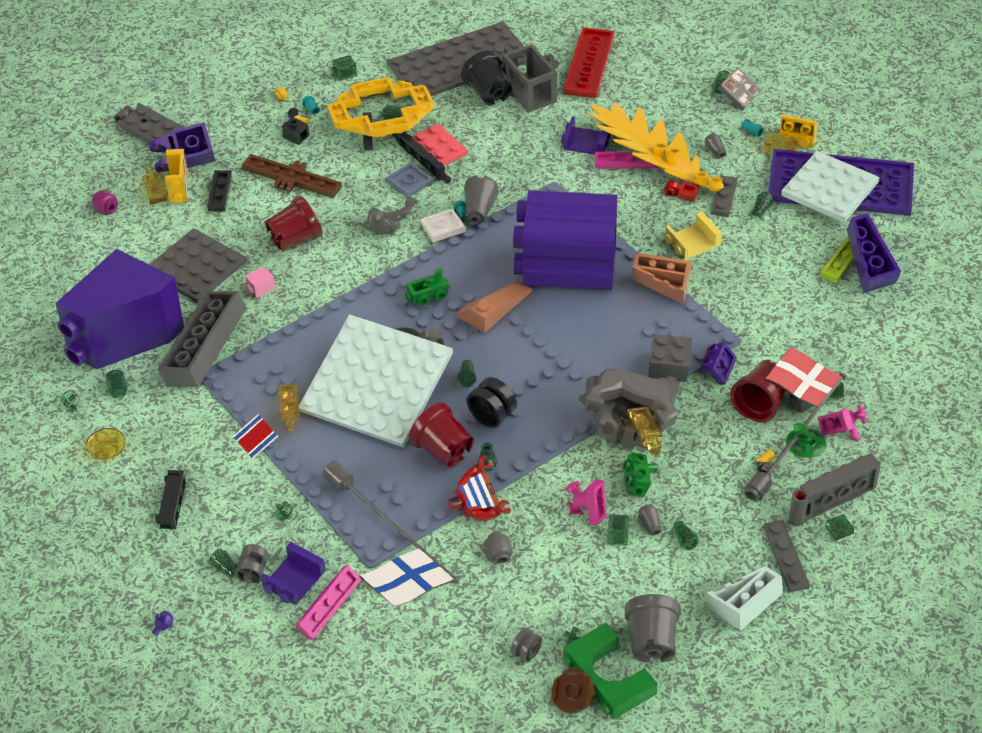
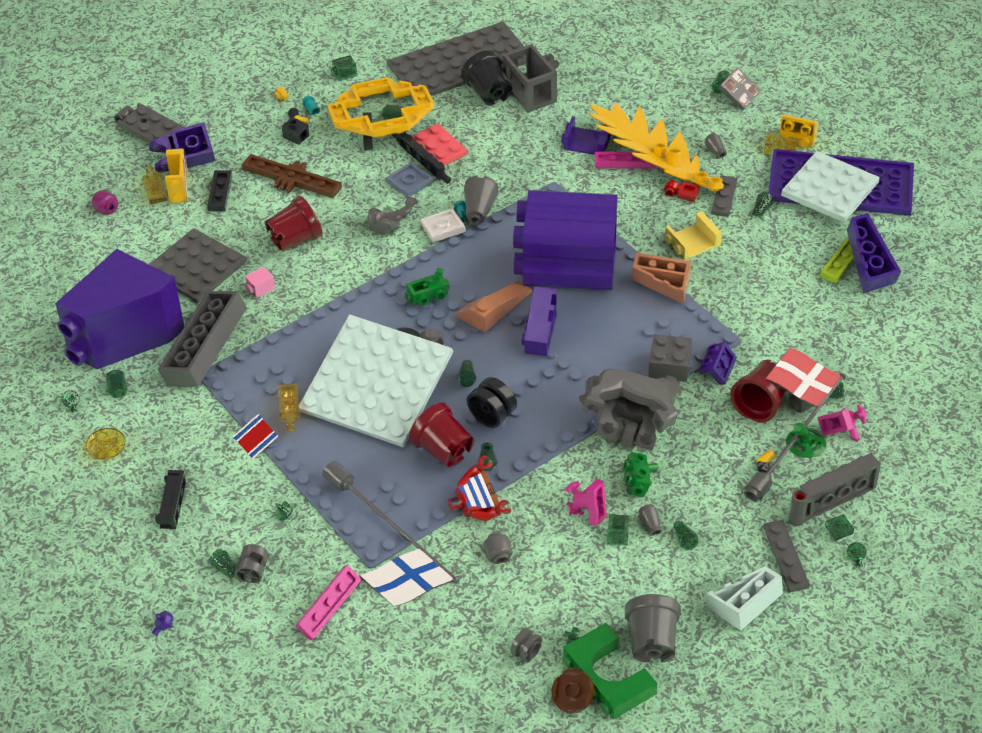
dark purple panel [261,542,326,605] -> none
red plate [564,27,615,98] -> none
clear yellow hinge [627,407,662,456] -> none
teal pin [741,119,764,137] -> none
none -> dark purple wedge [521,286,557,356]
none -> clear green piece [847,542,867,568]

